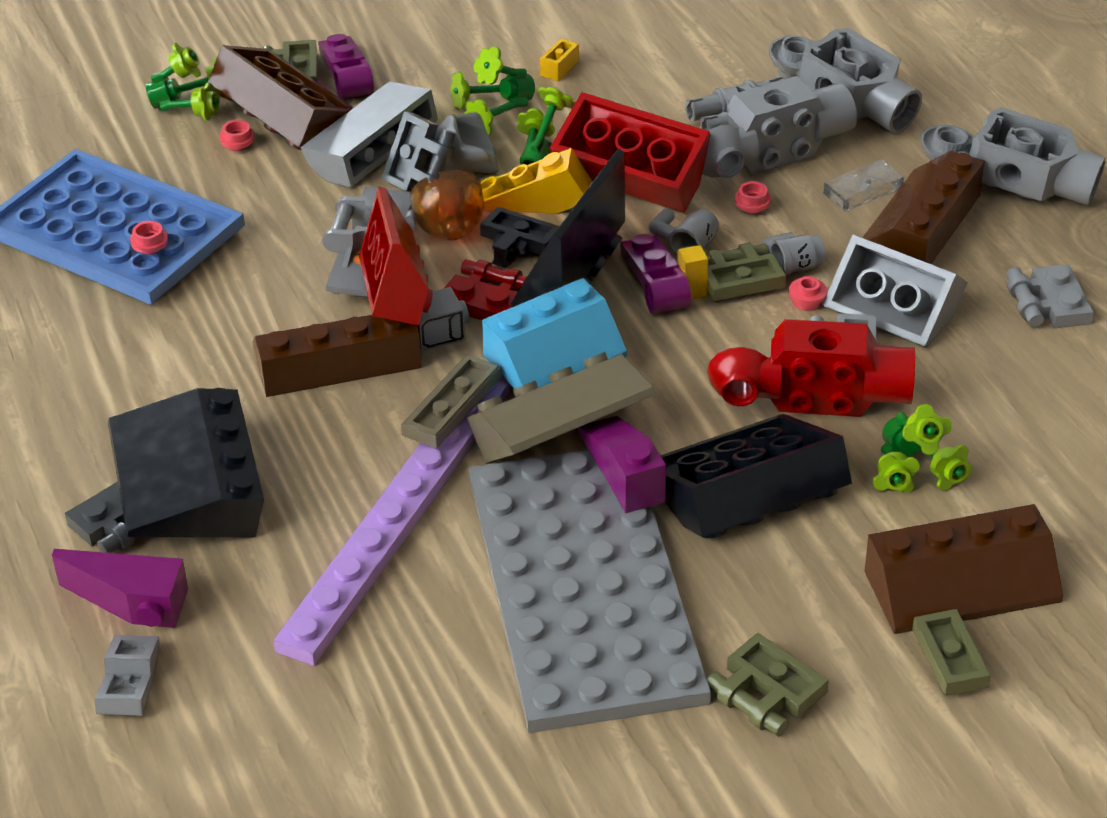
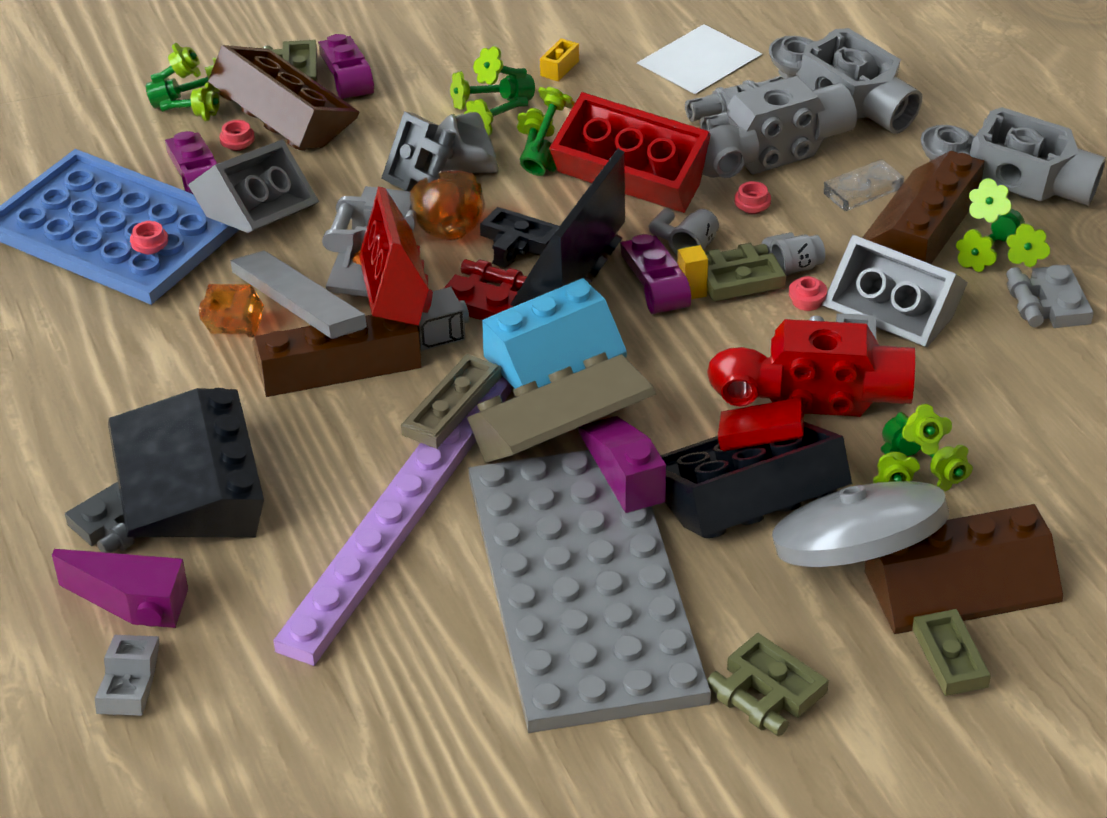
light grey brick [301,81,438,187] -> none
yellow slope [473,148,592,214] -> none
none -> magenta plate [165,131,218,194]
none -> light grey slope [188,139,319,233]
none -> clear orange brick [199,284,264,338]
none -> light grey tile [230,250,367,339]
none -> white sticker [637,24,762,94]
none -> red tile [718,397,804,451]
none -> light grey dish [772,481,949,567]
none -> lime plant [956,178,1050,272]

